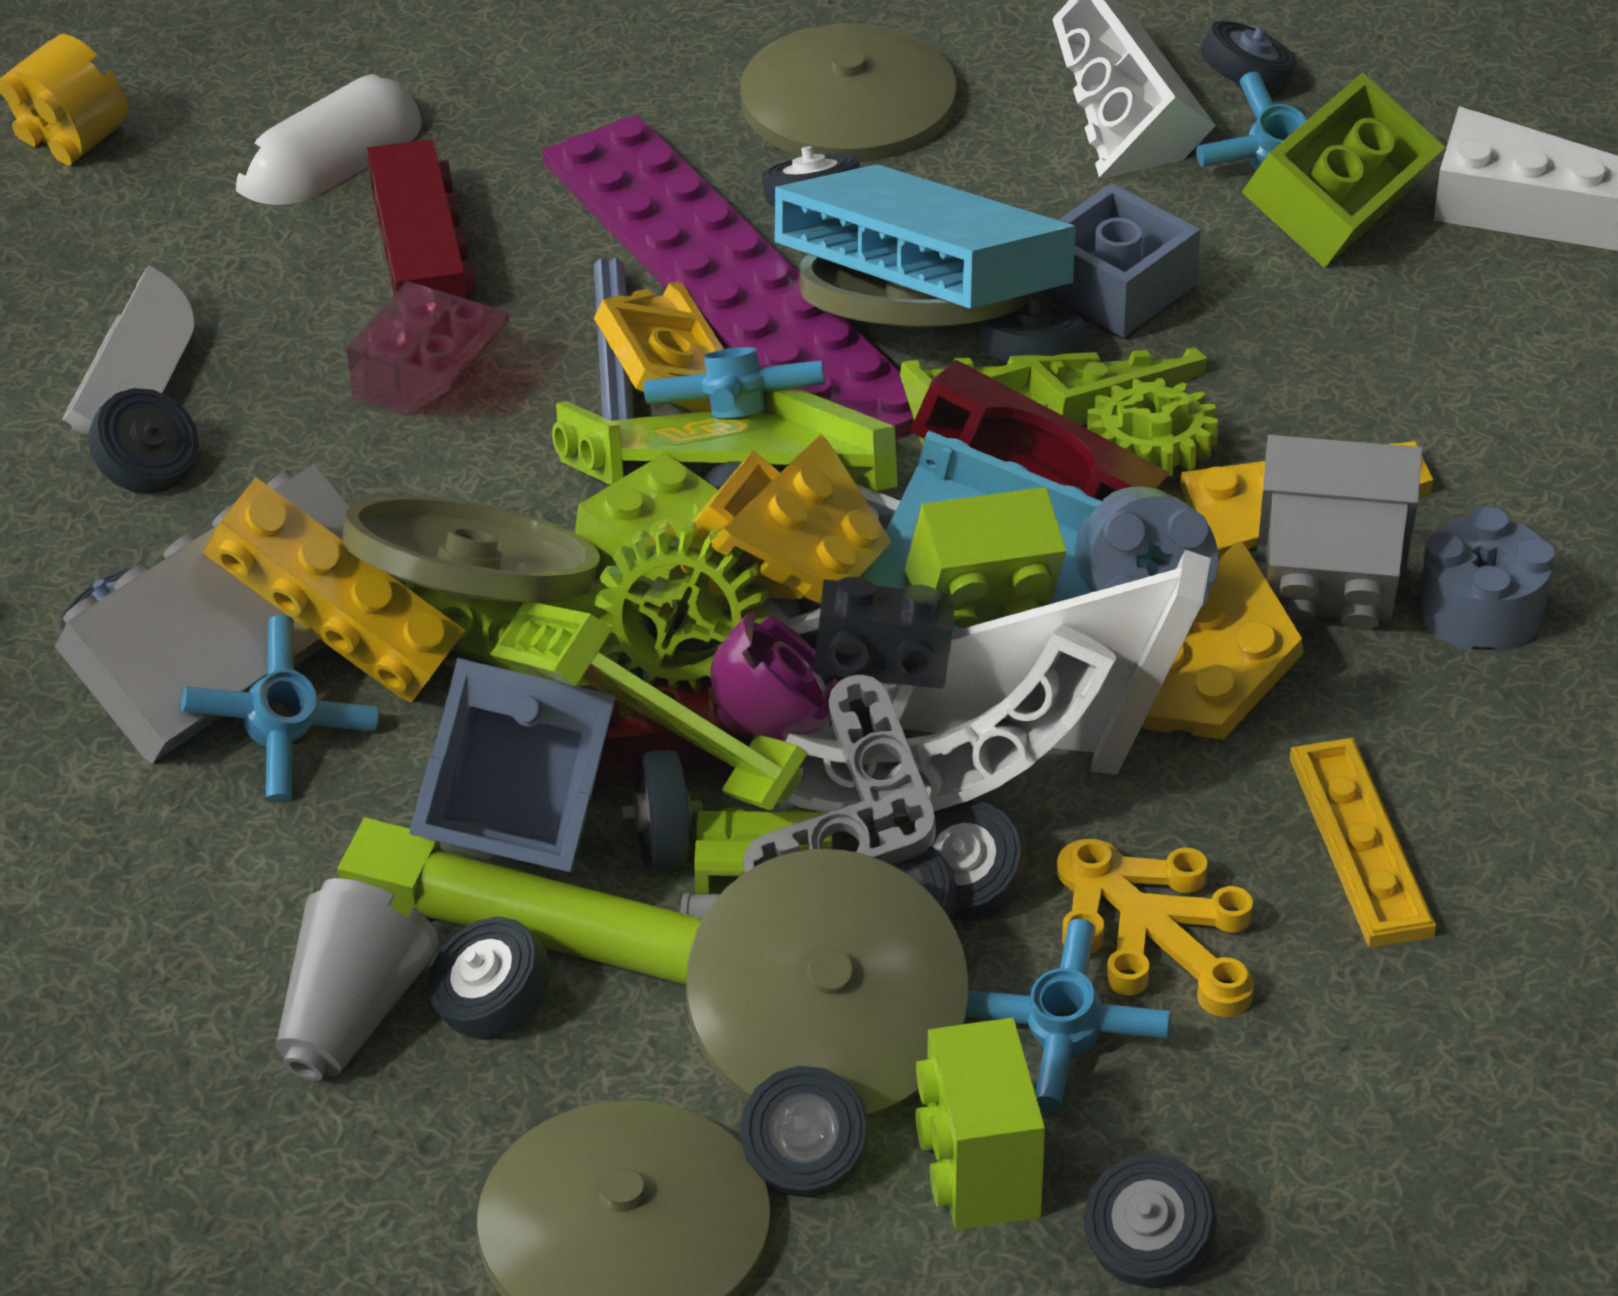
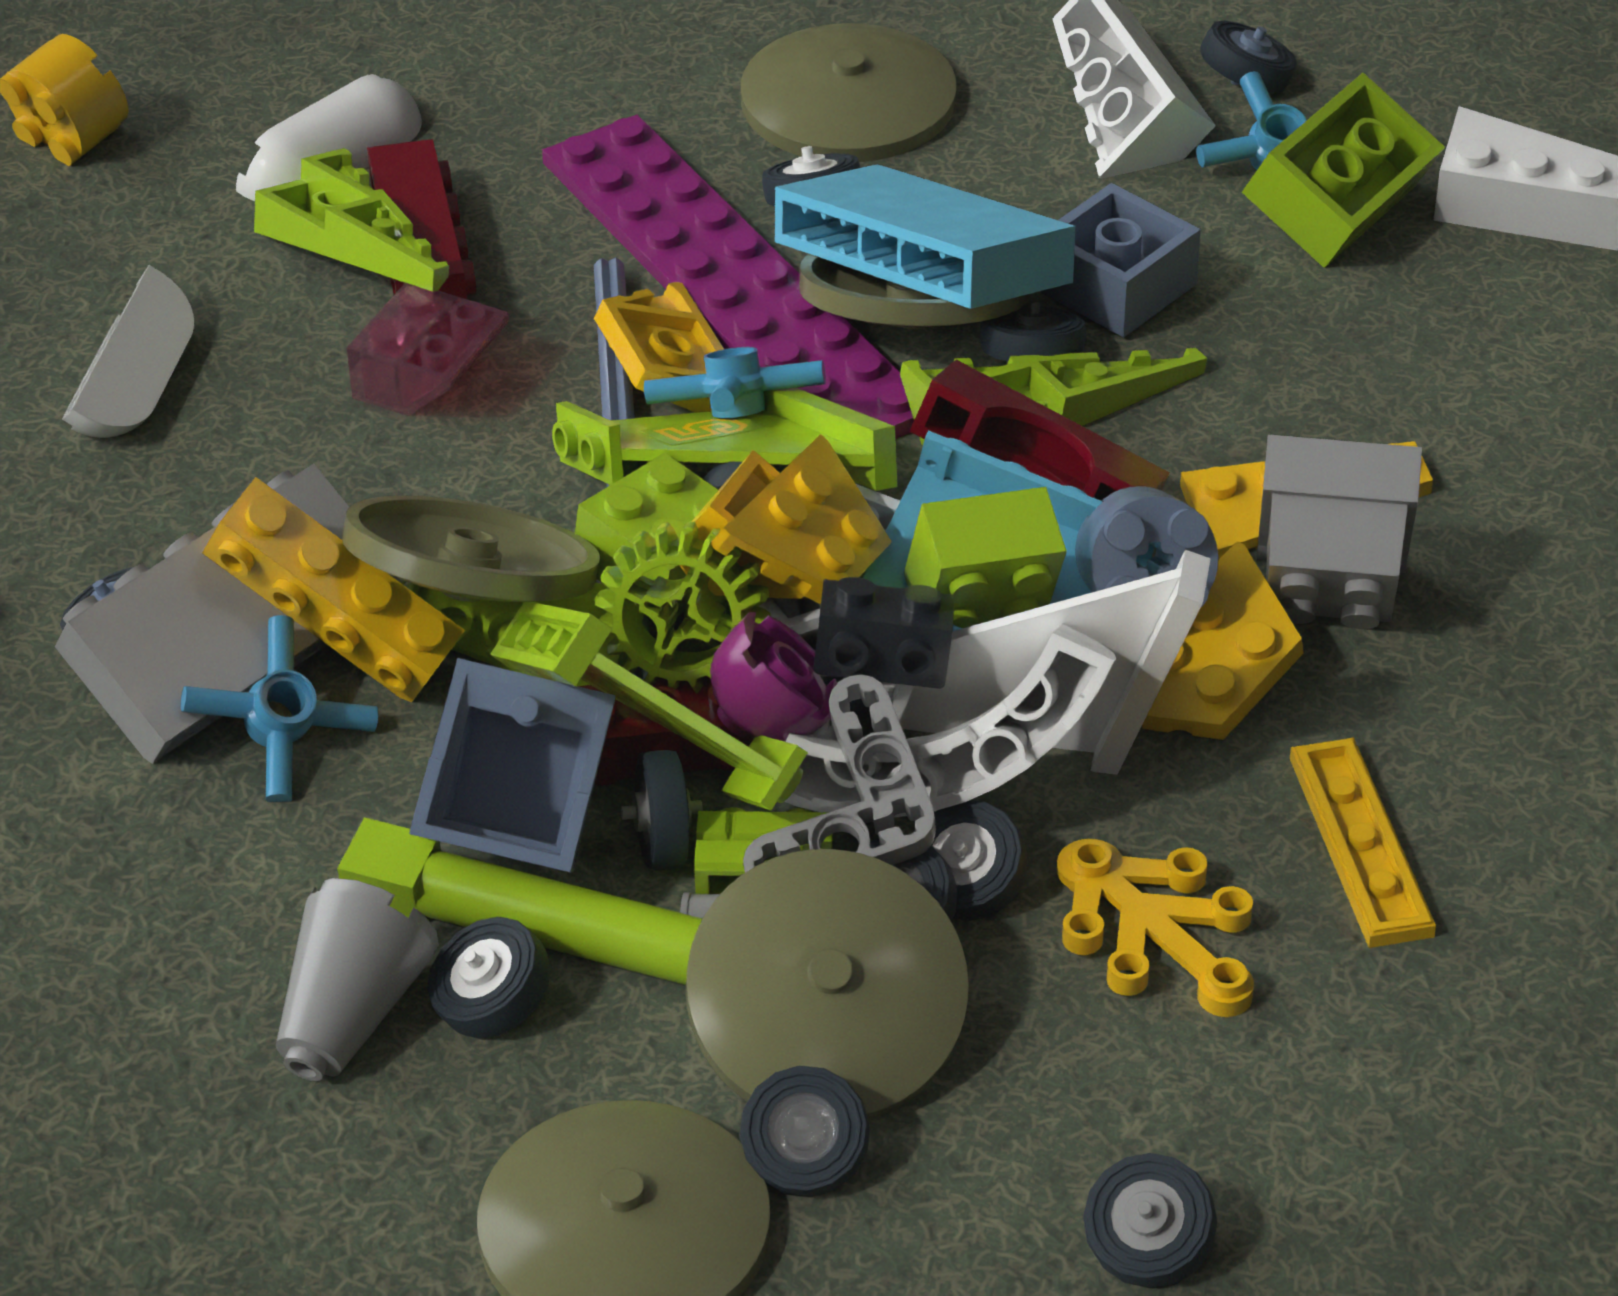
black wheel [88,388,199,494] -> none
lime brick [916,1017,1045,1230] -> none
dark azure bar [965,919,1172,1112] -> none
lime gear [1087,378,1218,477] -> none
sand blue brick [1419,506,1555,651] -> none
none -> lime wedge [254,148,449,292]

